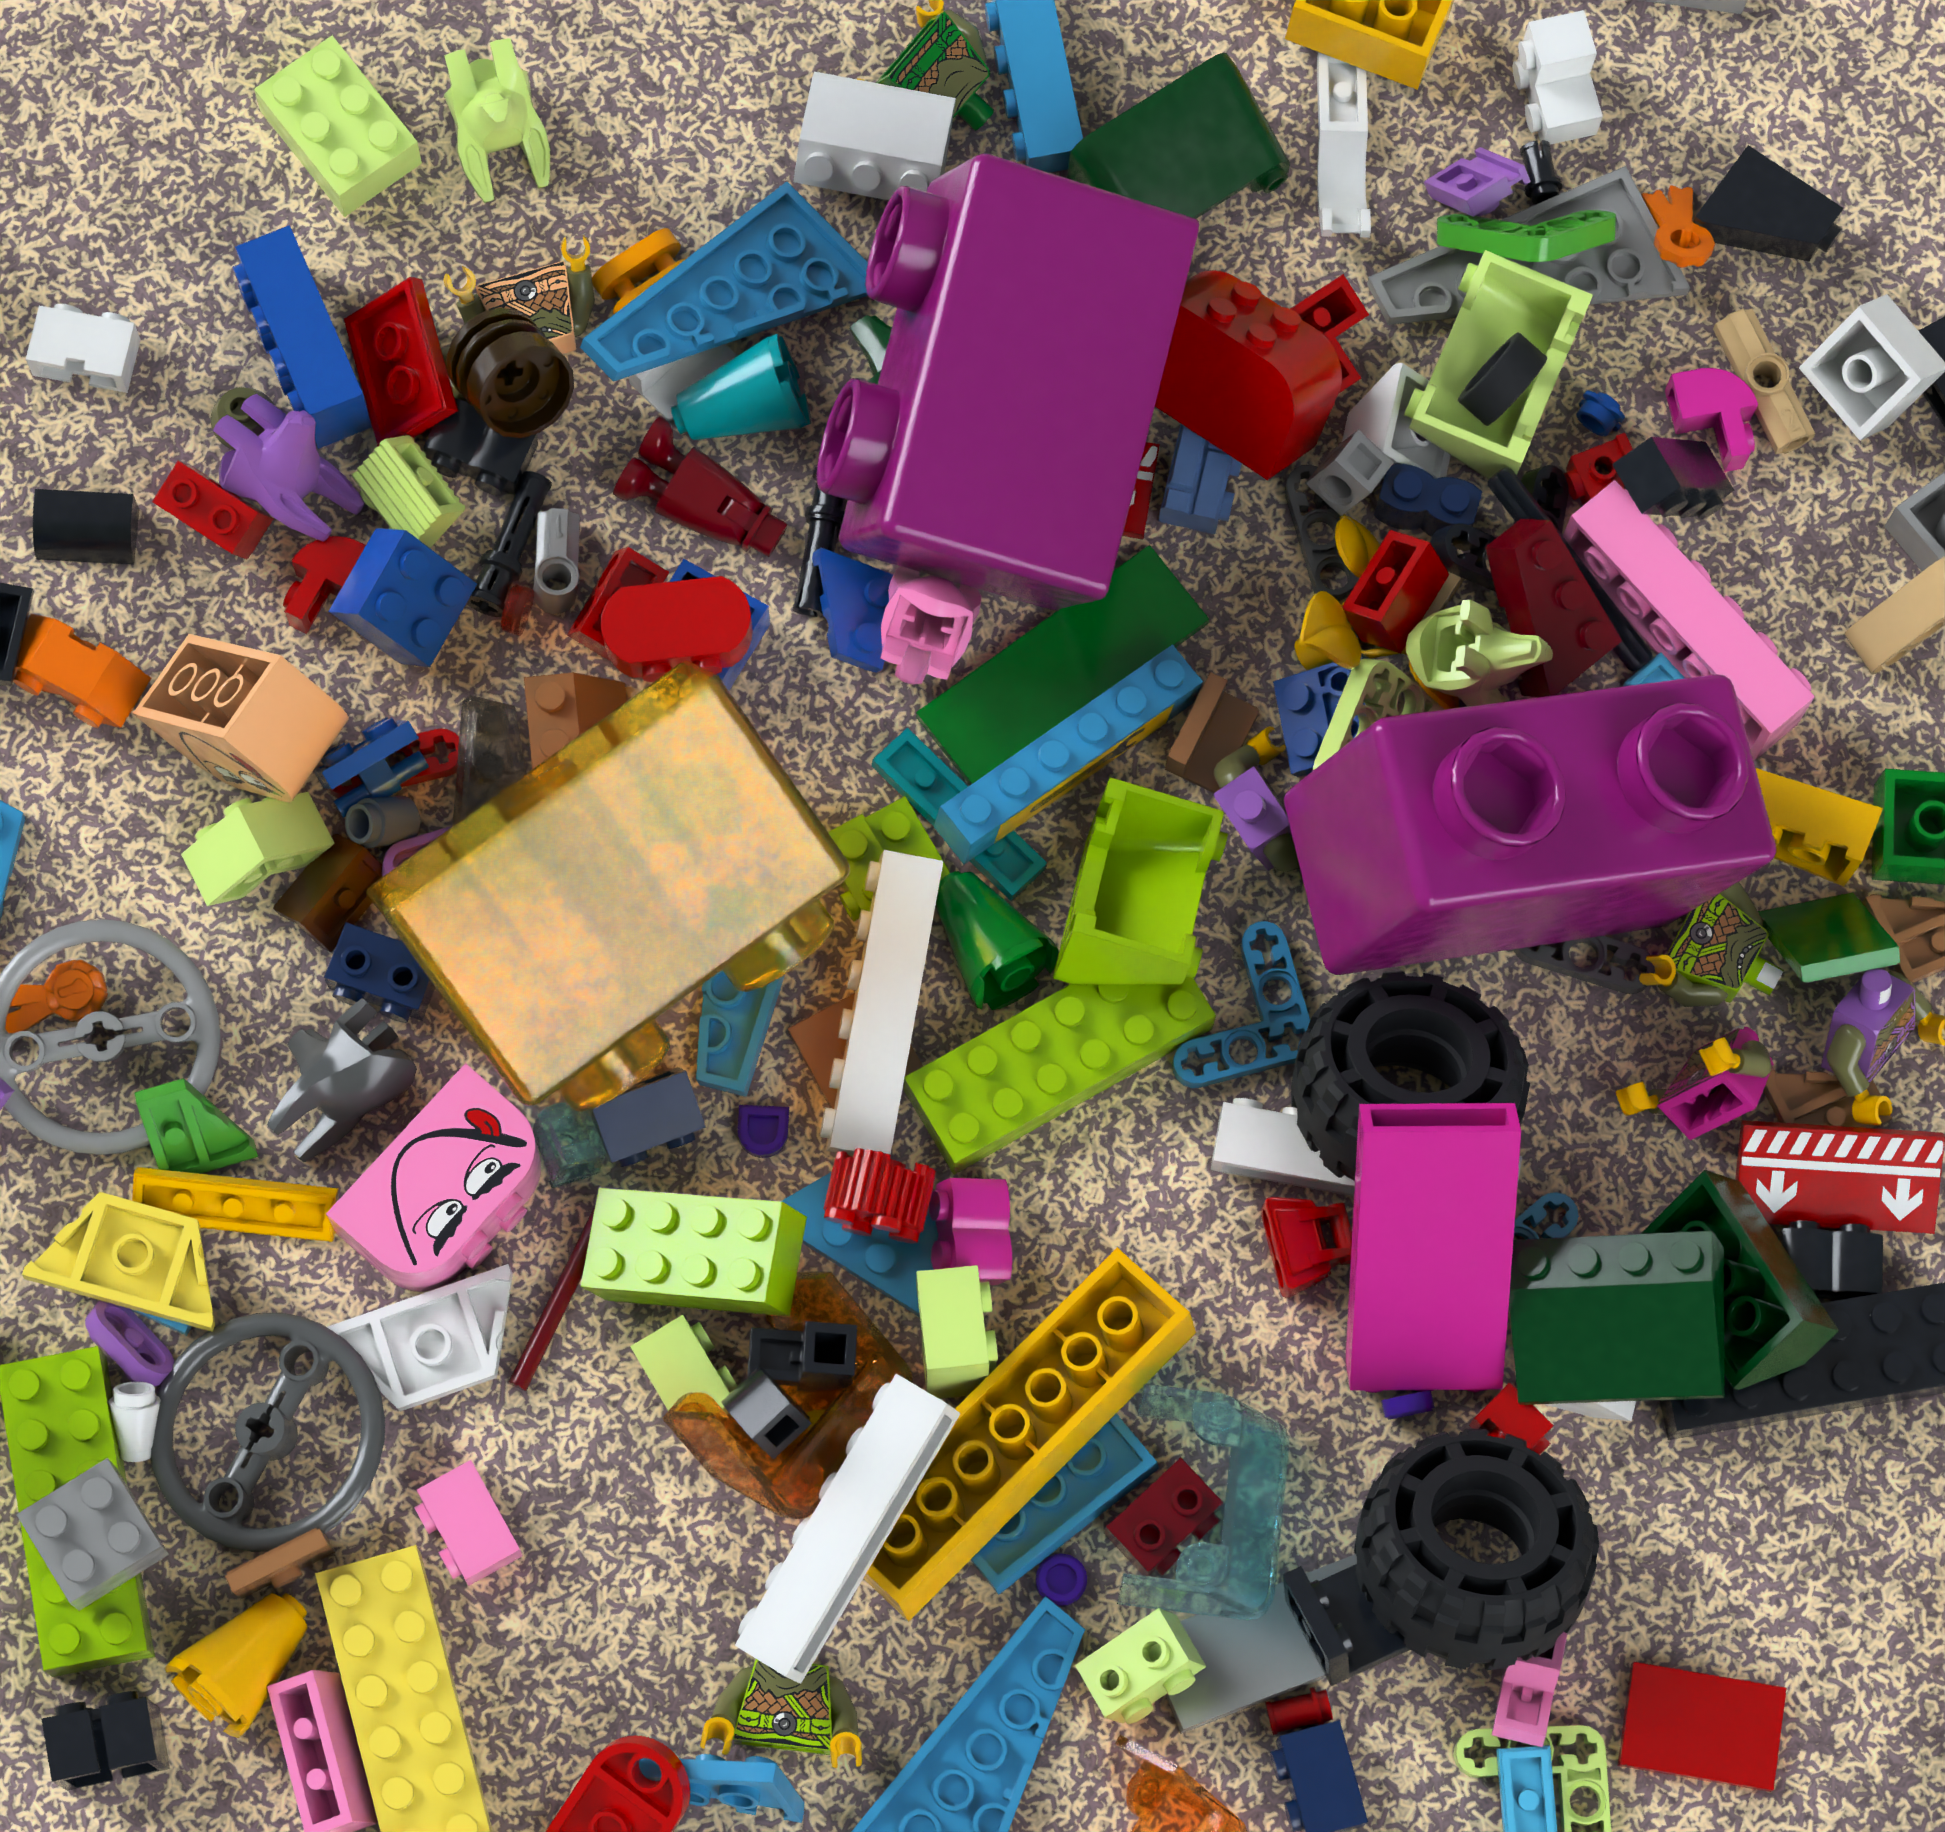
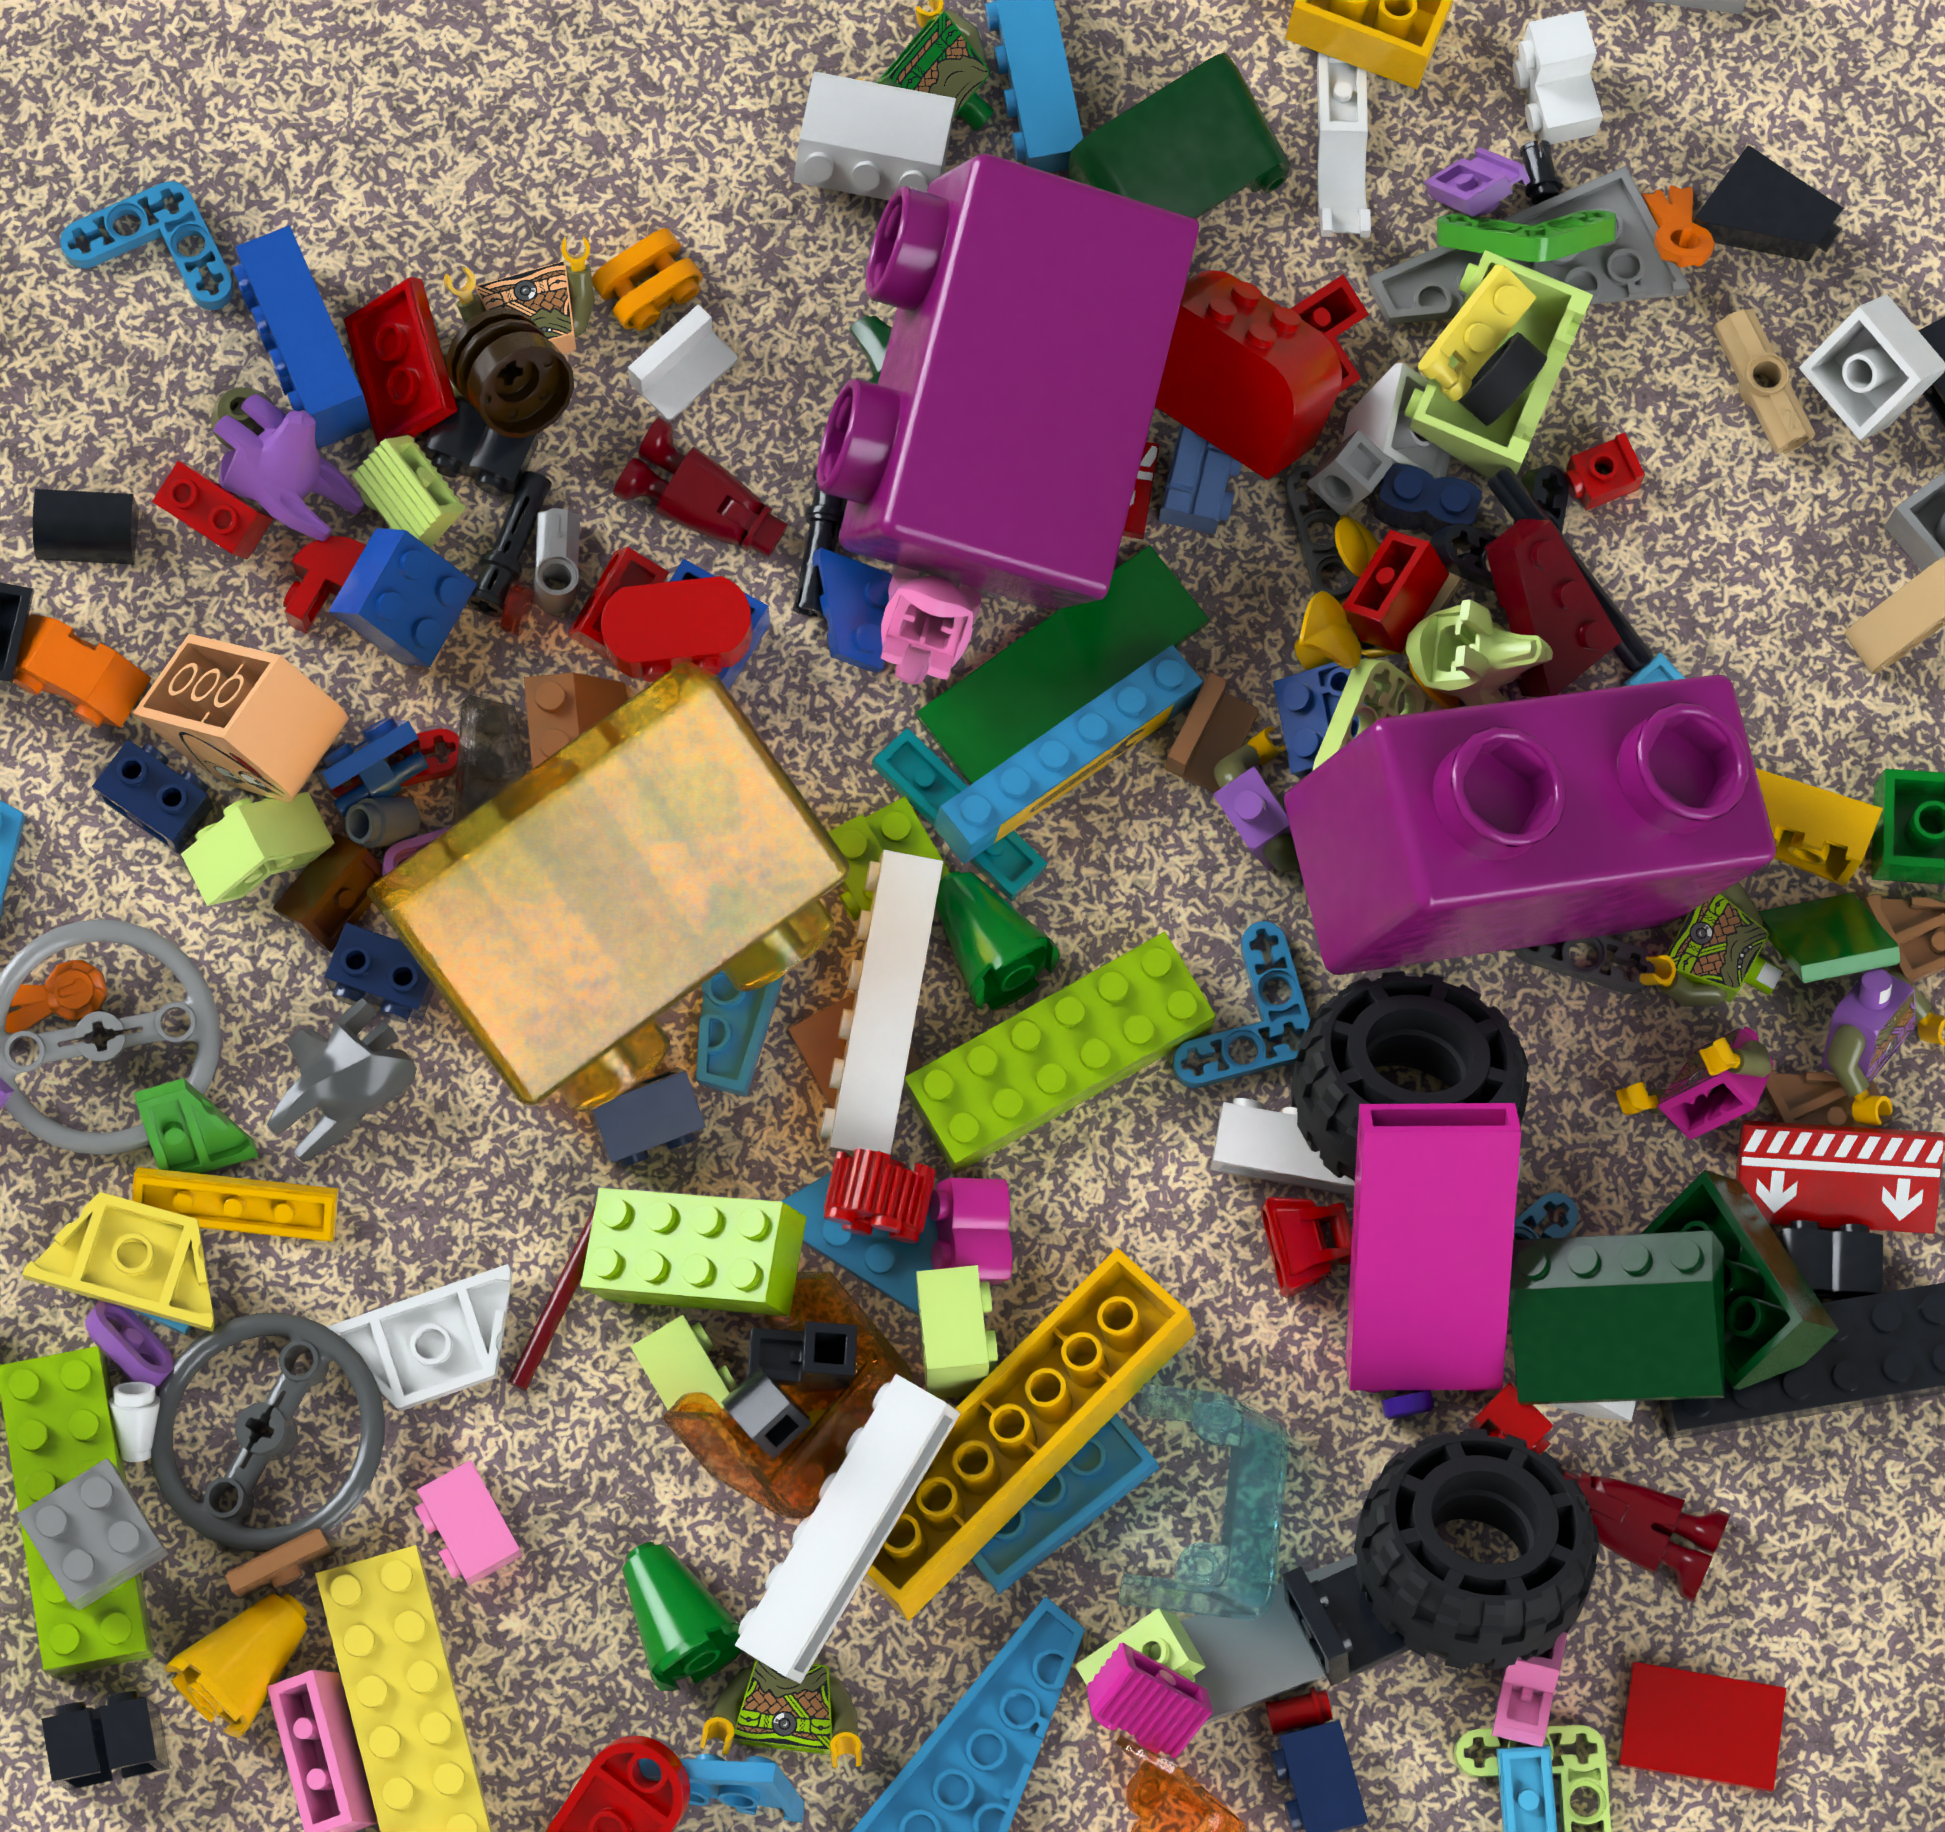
white brick [26,304,141,393] -> none
yellowish green brick [254,35,422,217] -> none
bright pink brick [326,1063,541,1292] -> none
yellowish green piece [444,38,550,203] -> none
clear light blue brick [532,1101,606,1188] -> none
dark azure wing [580,182,868,382] -> none
teal cone [671,333,811,440] -> none
dark purple tile [738,1105,790,1158] -> none
dark purple tile [1035,1554,1087,1607] -> none
lime windscreen [1053,777,1228,984] -> none
dark red brick [1104,1457,1223,1578] -> none
bright pink brick [1563,480,1815,761] -> none
blue plate [1576,390,1625,437] -> none
black brick [1612,437,1735,519] -> none
dark pink brick [1665,368,1758,472] -> none
none -> dark azure beam [60,181,234,310]
none -> dark blue brick [92,740,214,853]
none -> green cone [622,1542,742,1692]
none -> dark pink brick [1087,1642,1213,1759]
none -> light yellow plate [1418,265,1537,402]
none -> dark red piece [1563,1469,1731,1602]

